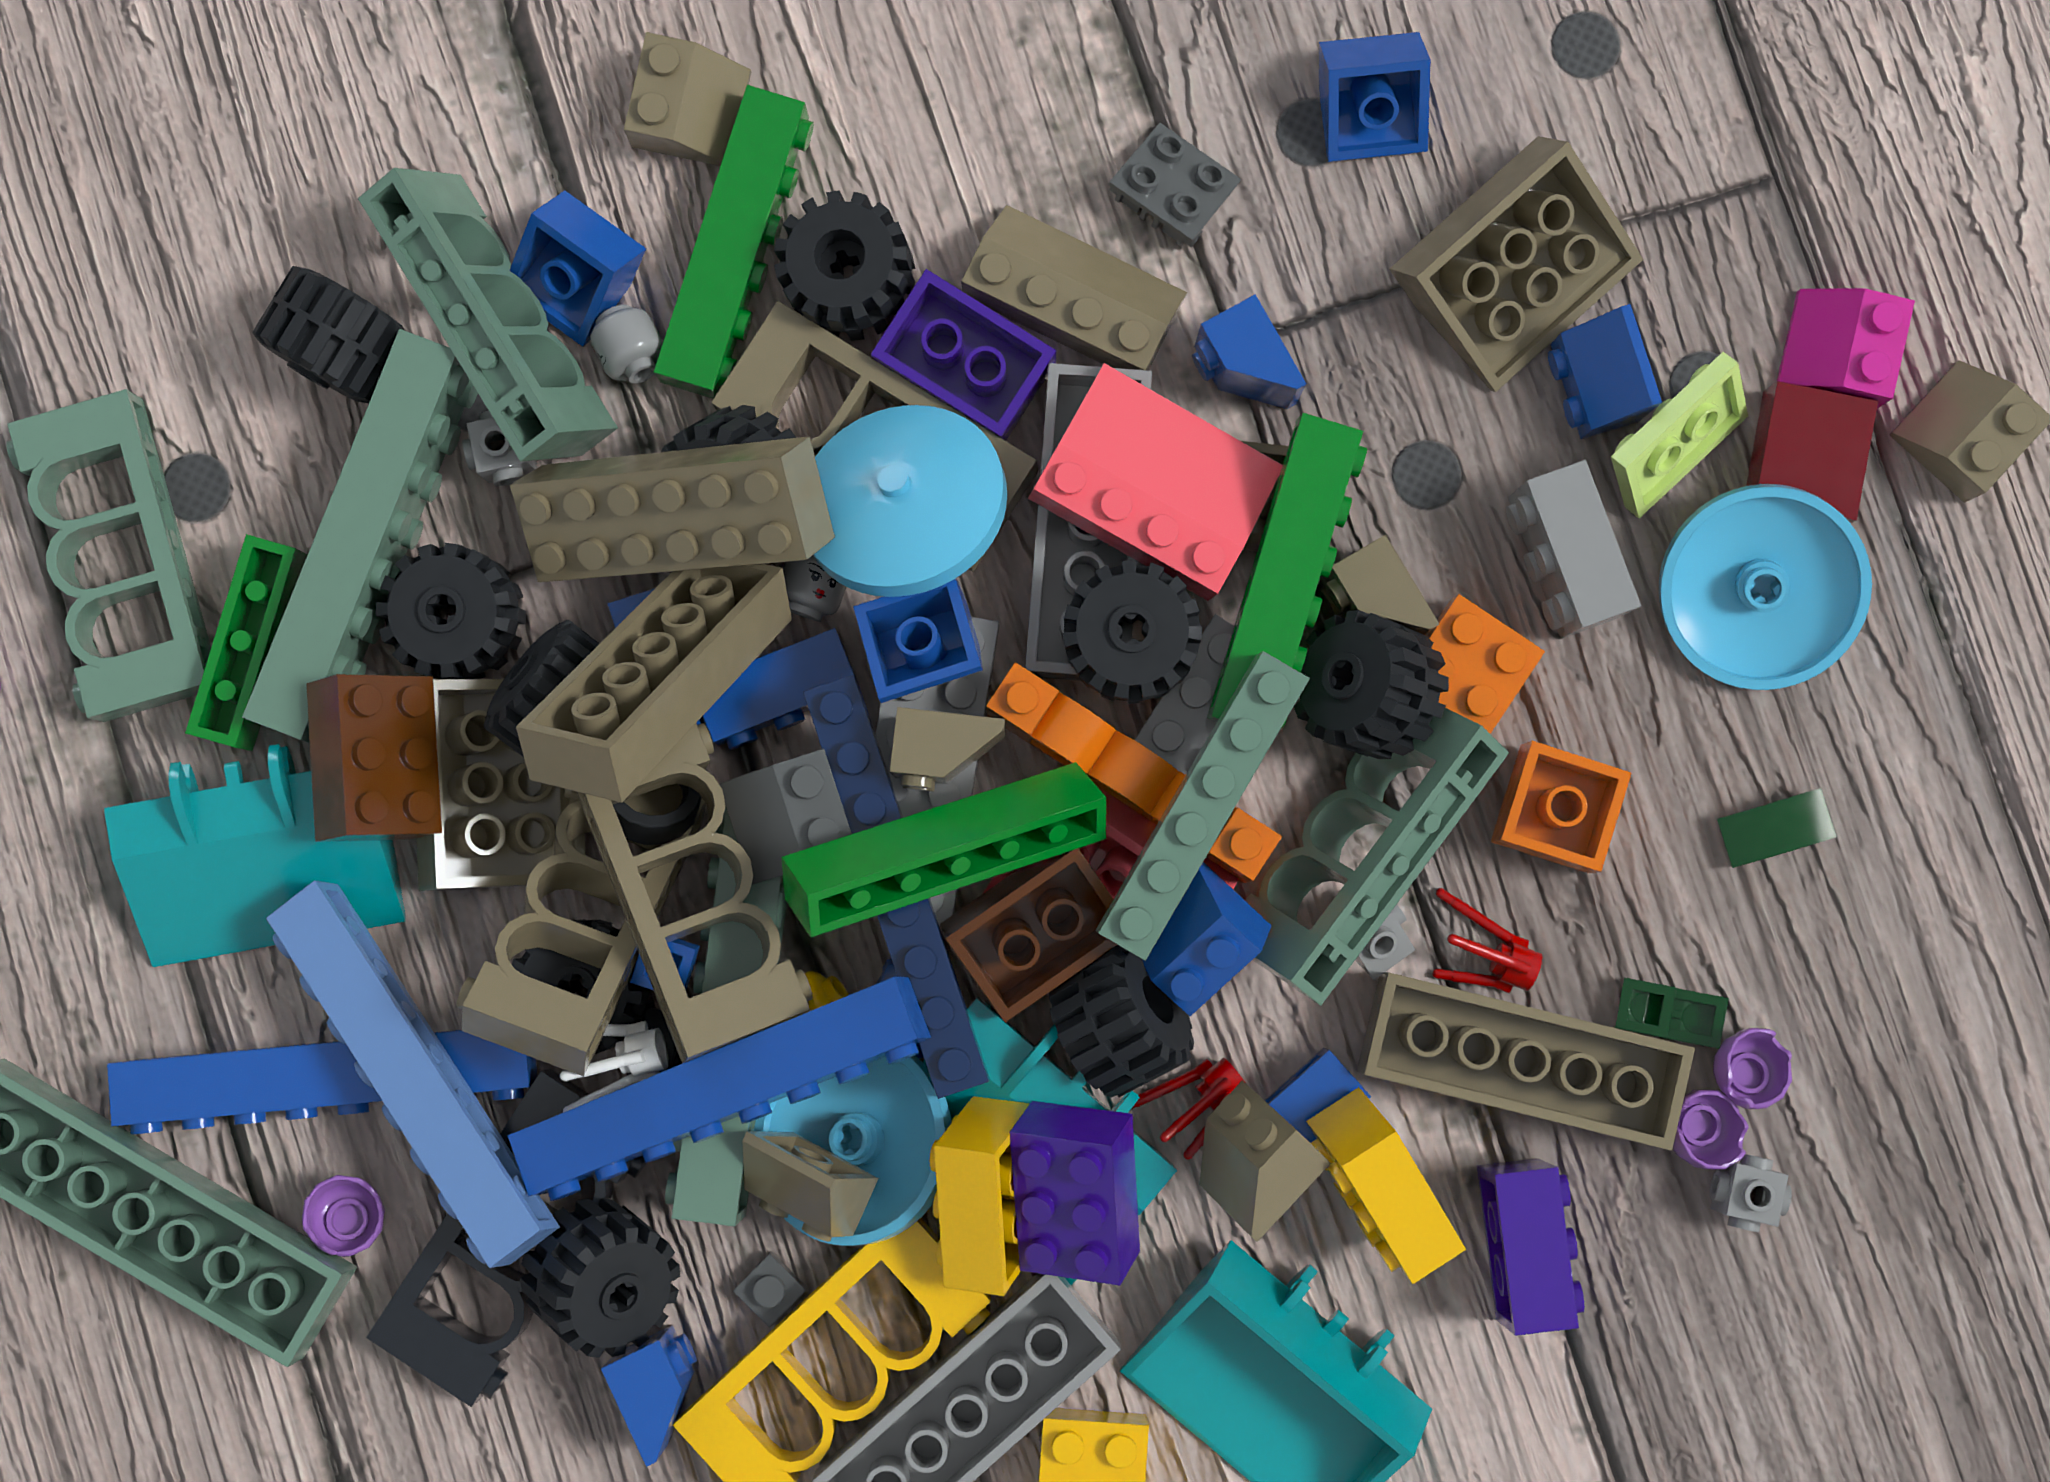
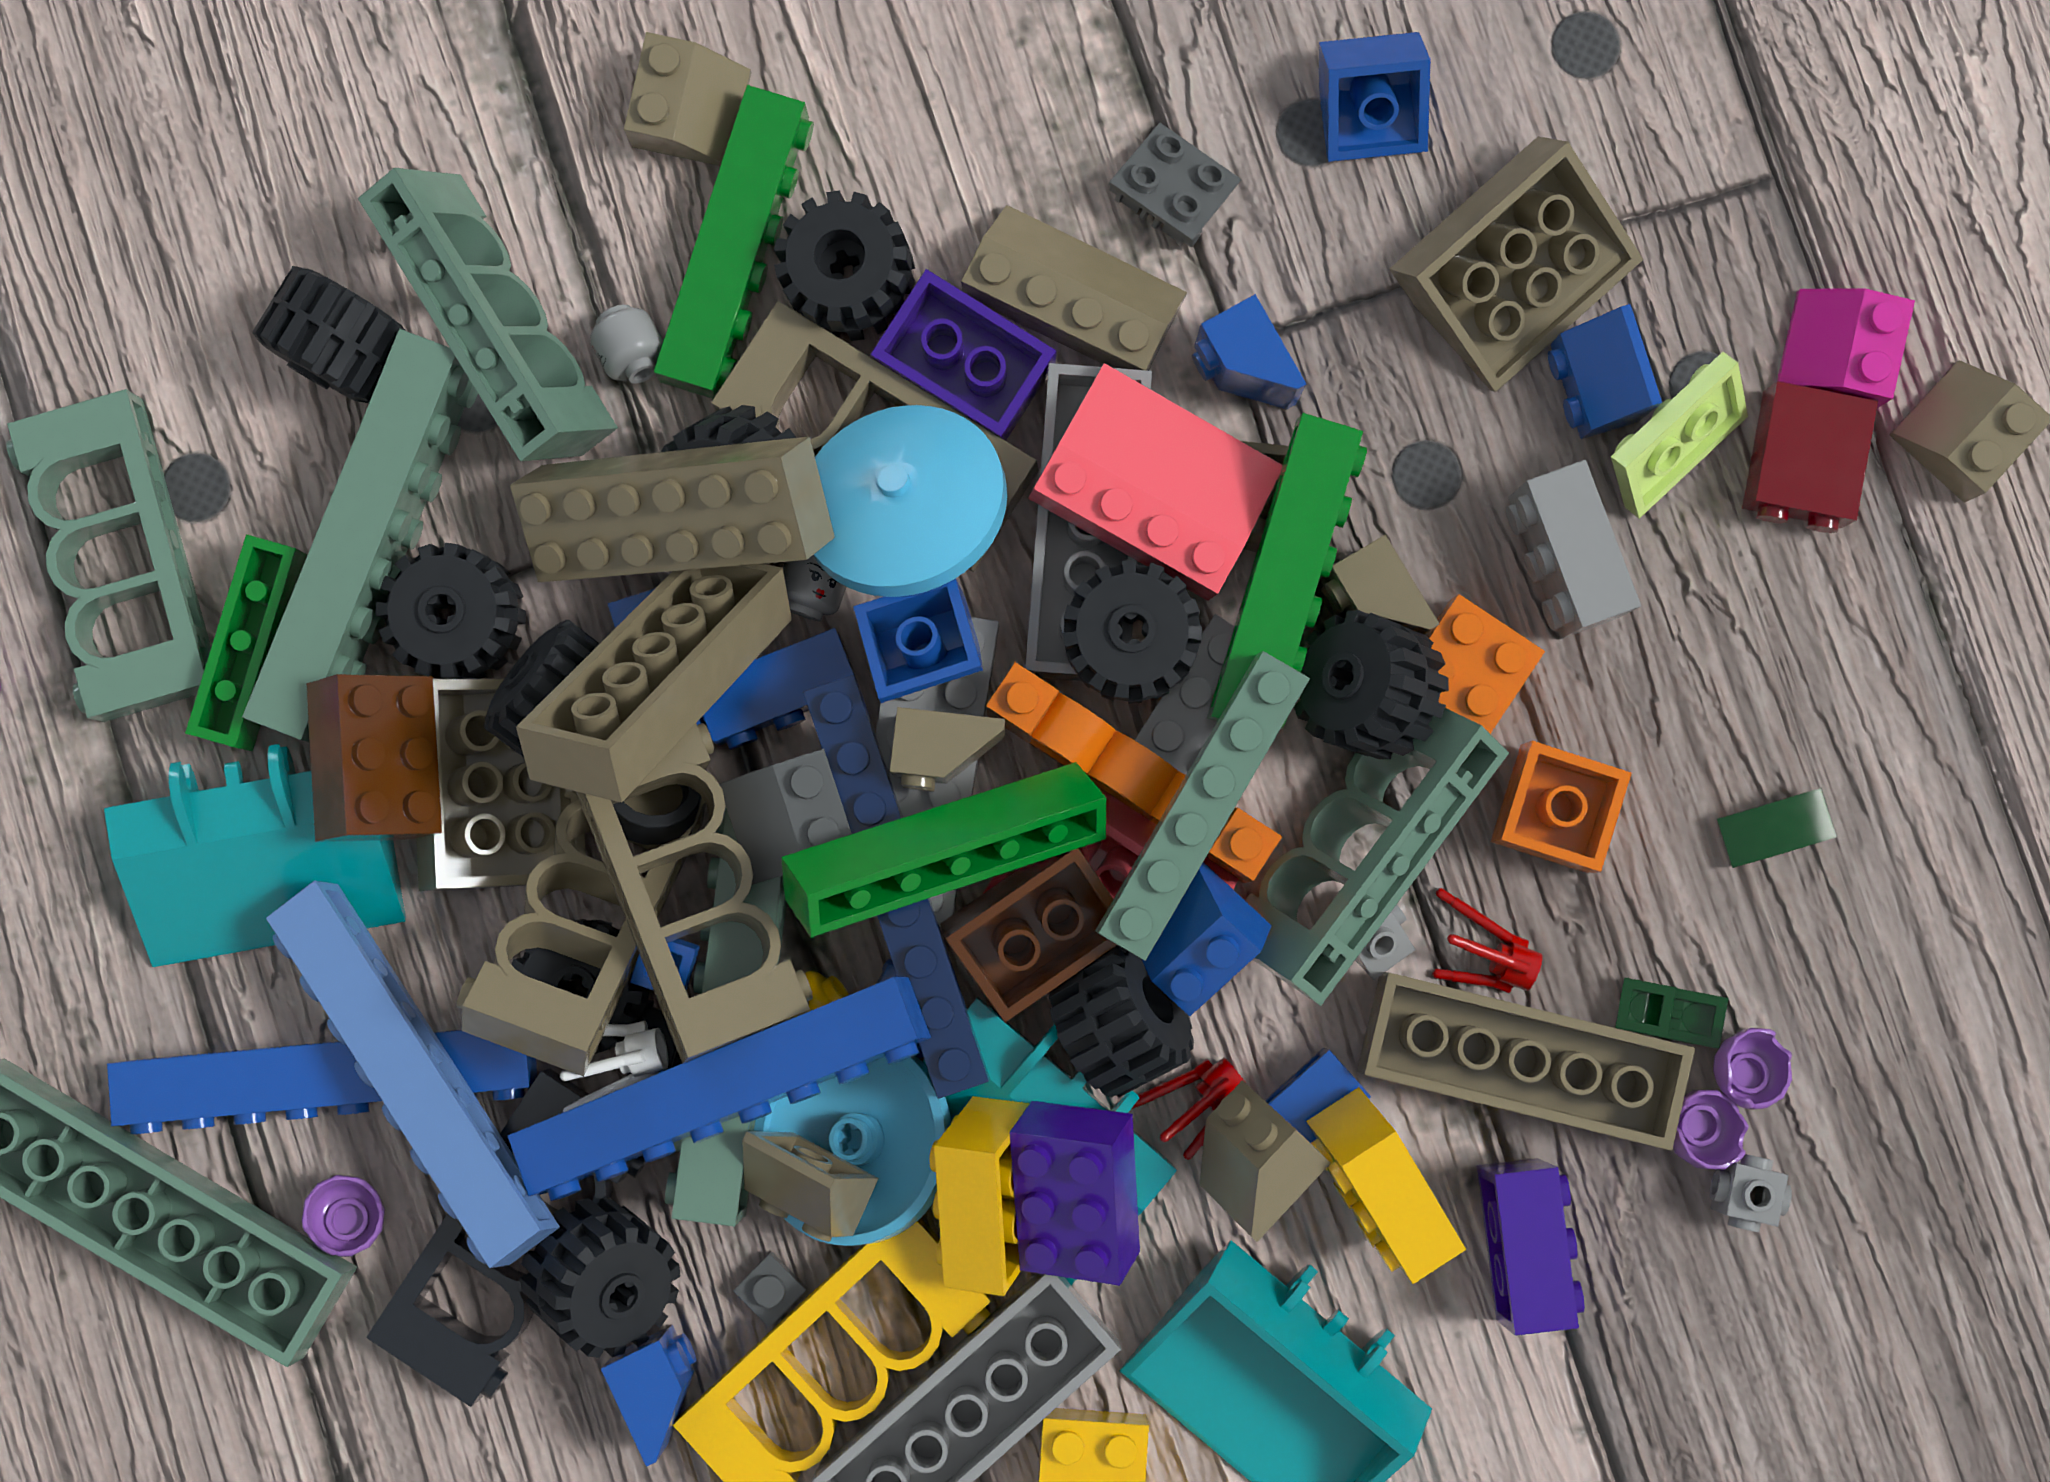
light grey brick [462,411,537,486] -> none
blue slope [510,190,647,347] -> none
medium azure dish [1658,484,1872,690] -> none

